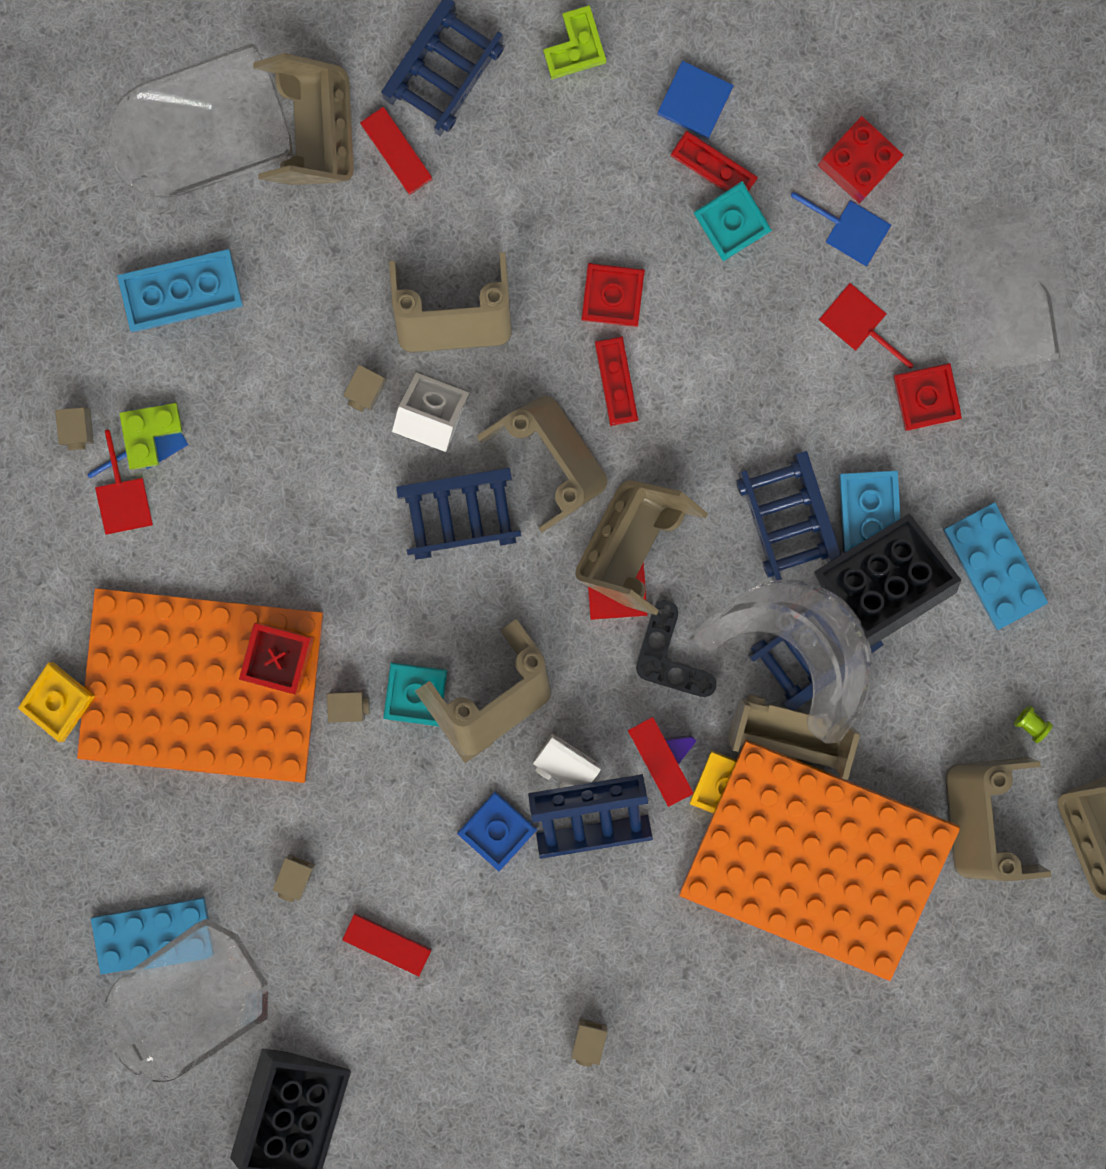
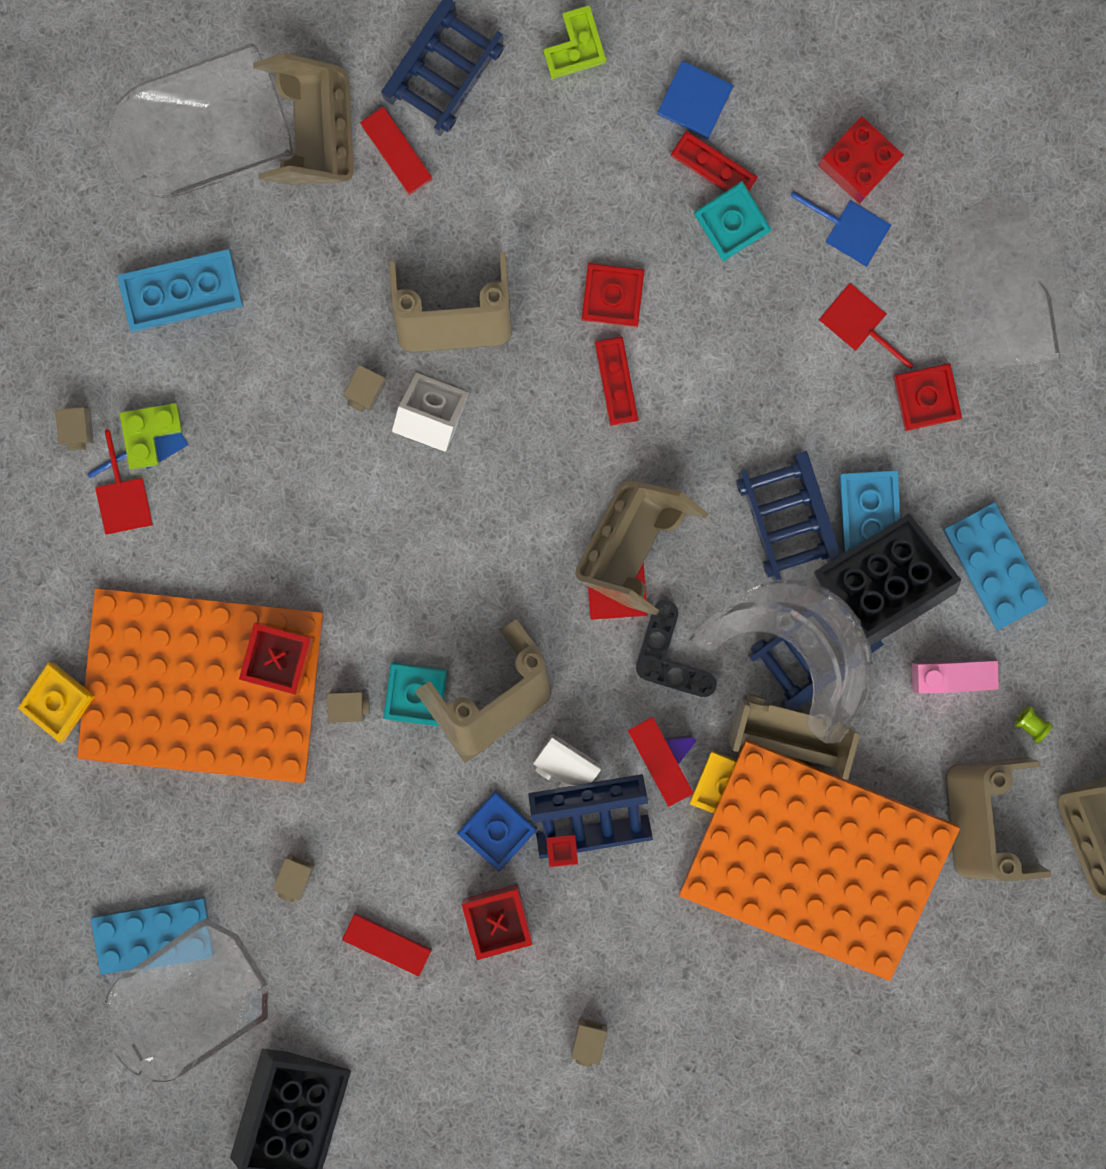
dark blue fence [396,468,522,560] -> none
dark tan windscreen [477,396,607,533] -> none
none -> red brick [461,884,533,960]
none -> red plate [546,835,578,868]
none -> bright pink slope [912,661,999,693]

